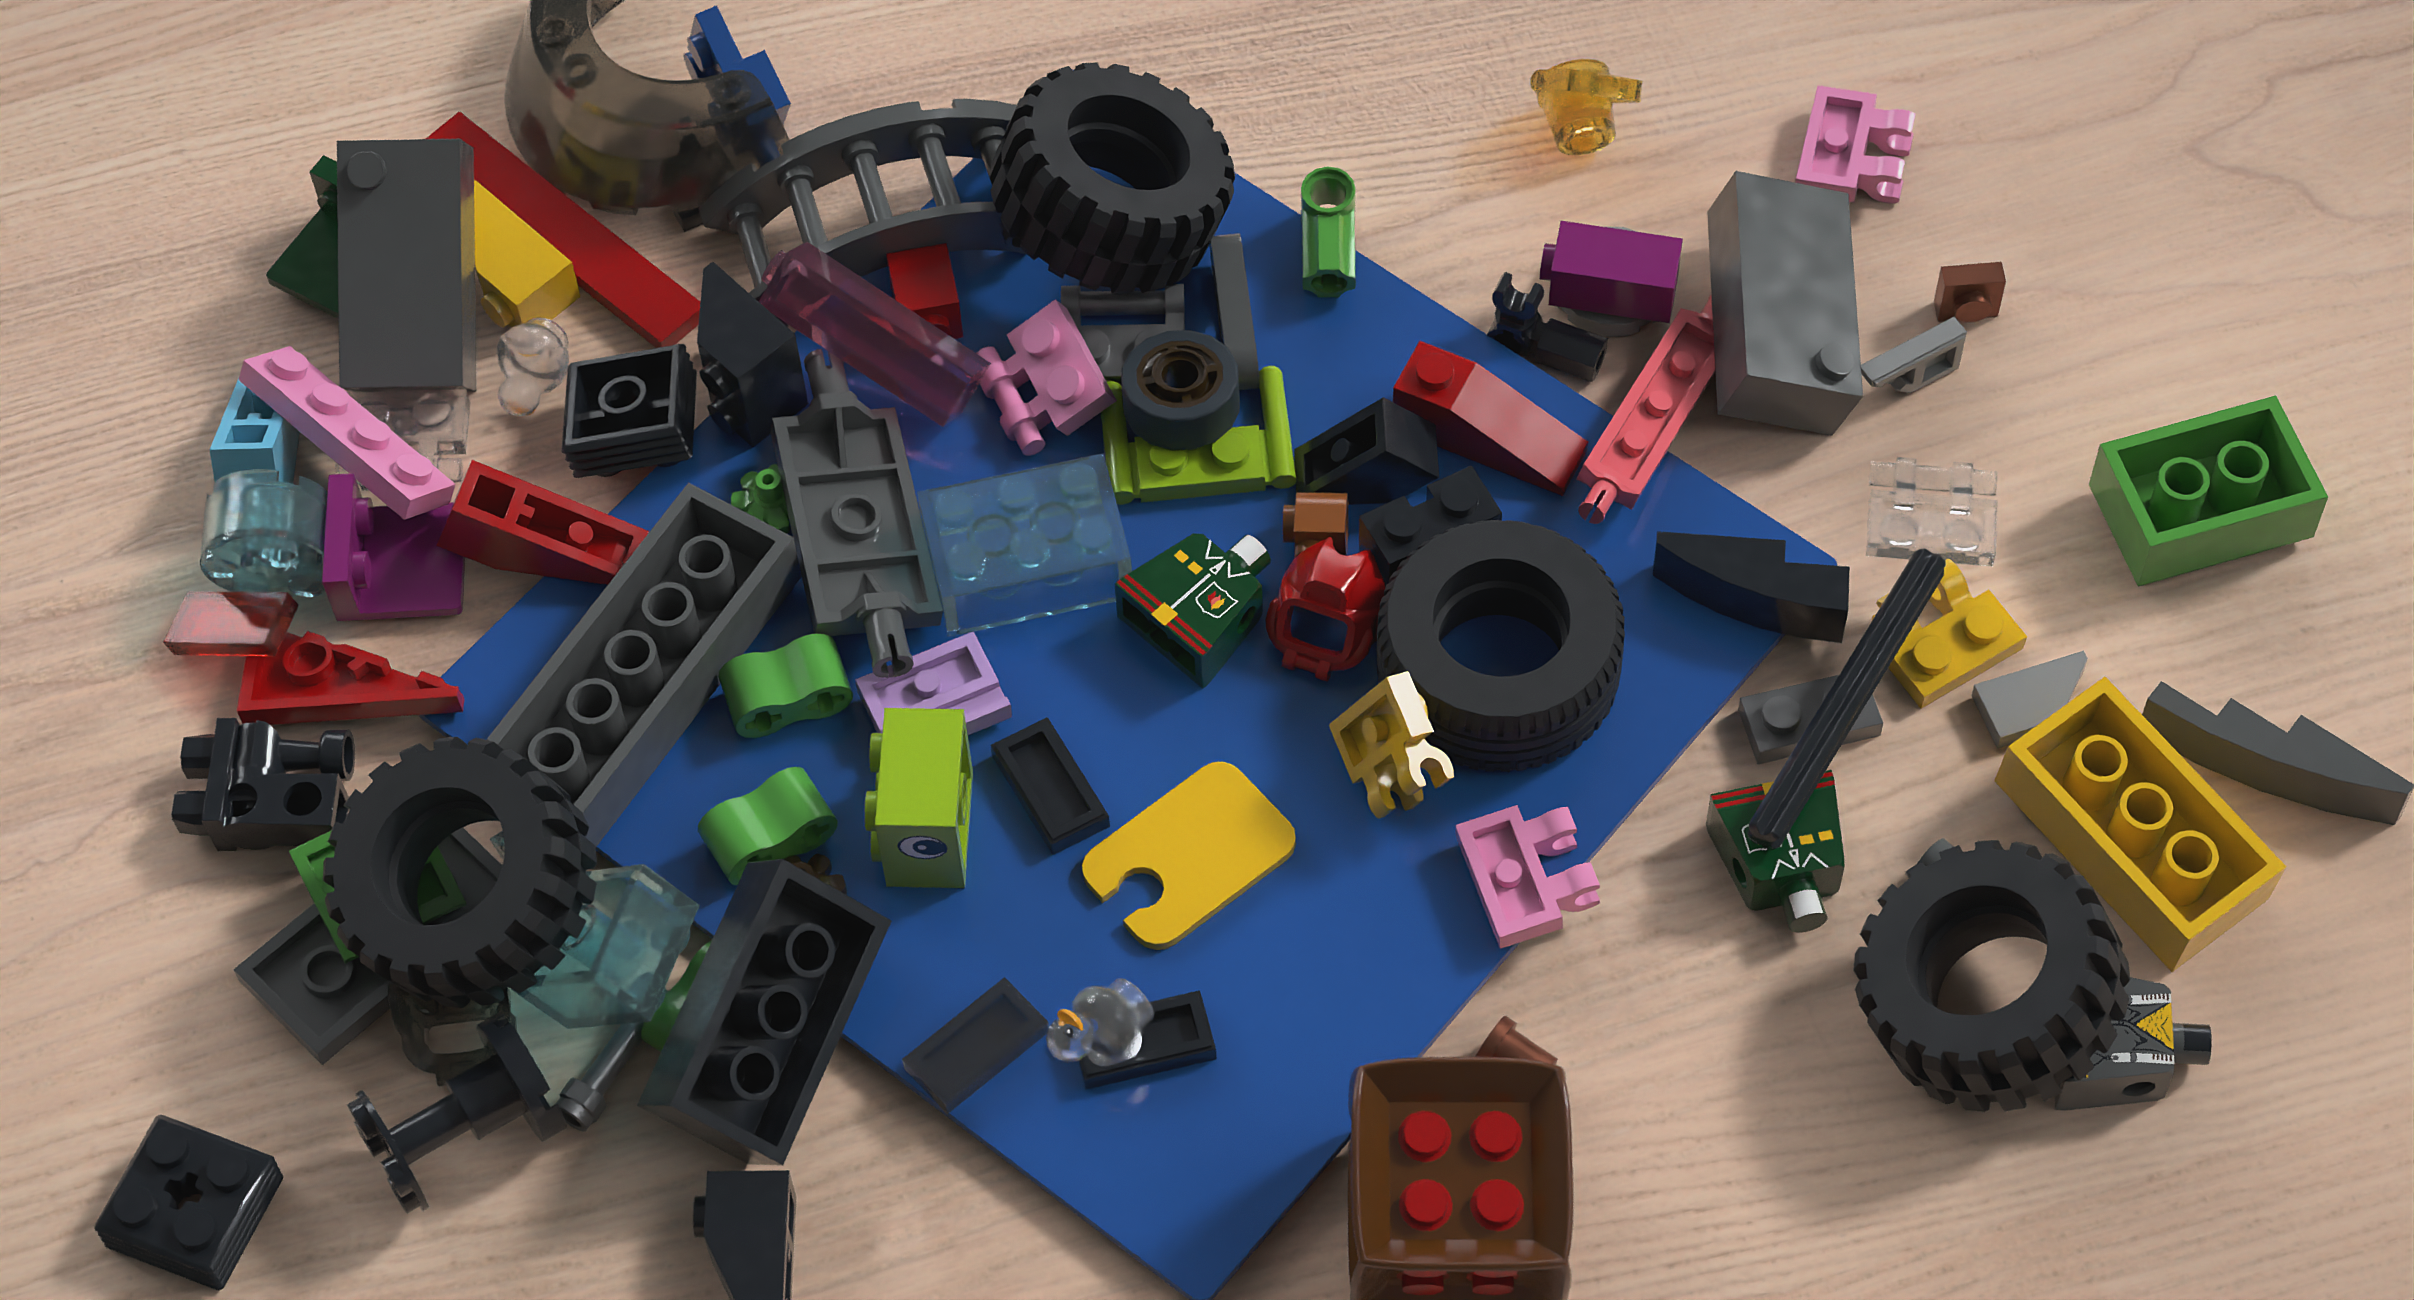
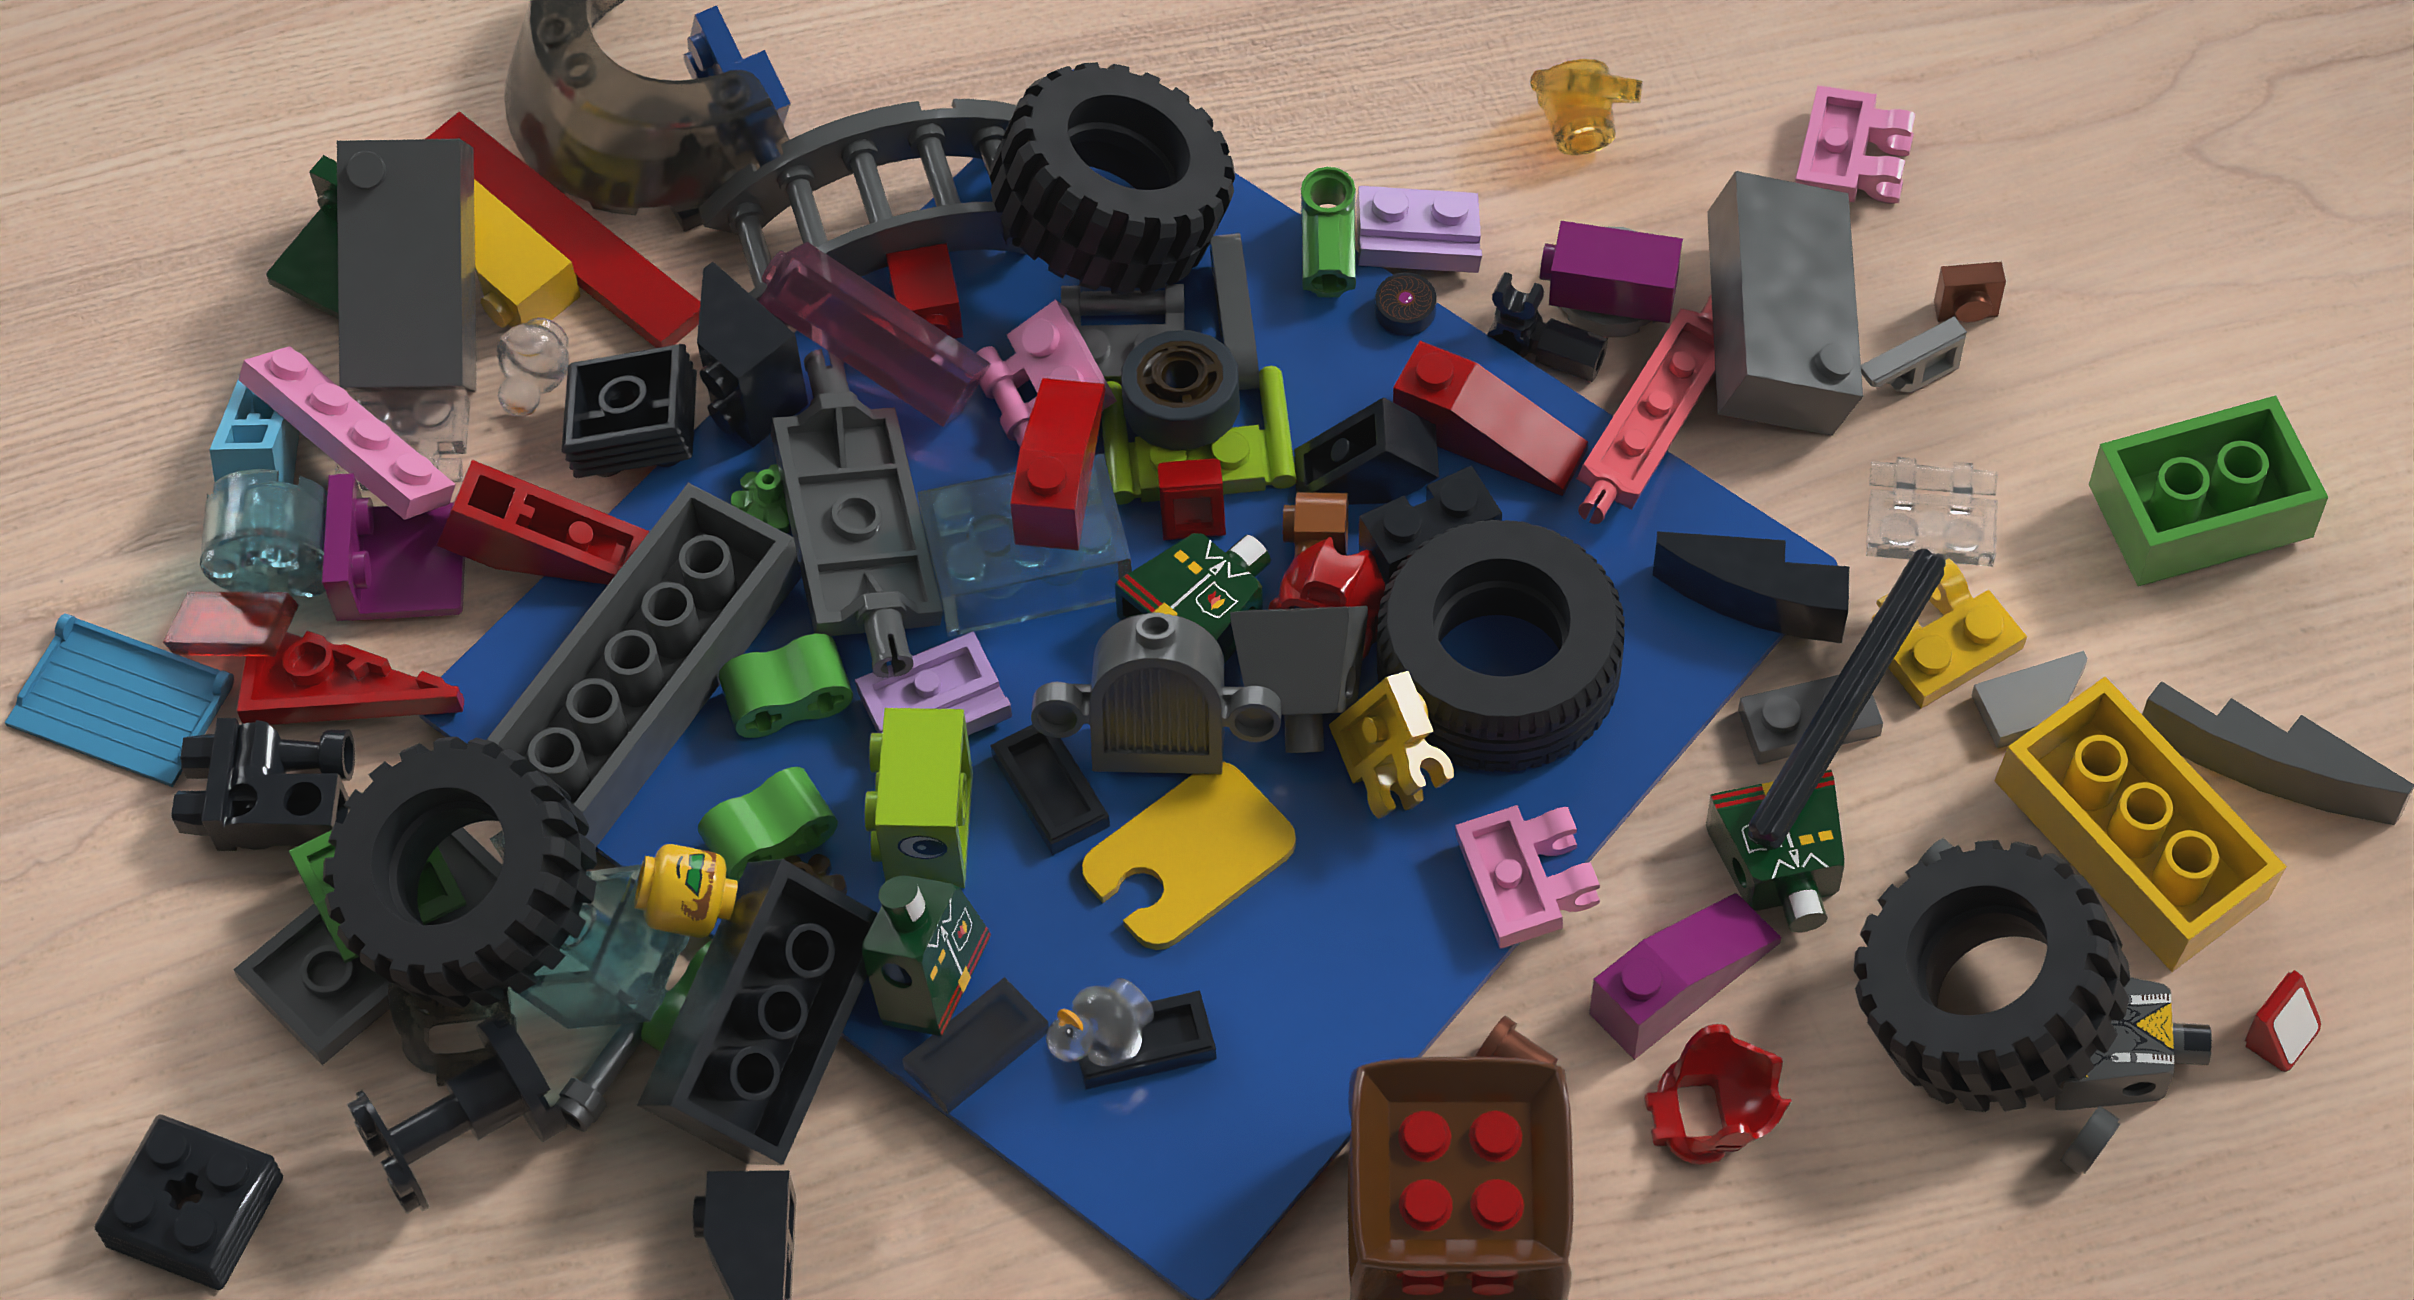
none -> dark azure piece [5,613,234,787]
none -> yellow head [634,844,738,938]
none -> dark green torso [862,875,991,1037]
none -> red slope [1010,378,1105,551]
none -> dark grey piece [1031,612,1282,774]
none -> red slope [1158,458,1226,540]
none -> dark grey torso [1230,606,1368,753]
none -> lavender plate [1356,186,1482,273]
none -> black tile [1375,273,1436,335]
none -> magenta slope [1589,893,1782,1060]
none -> red helmet [1644,1024,1792,1165]
none -> dark grey tile [2060,1105,2120,1175]
none -> slope [2245,970,2321,1072]

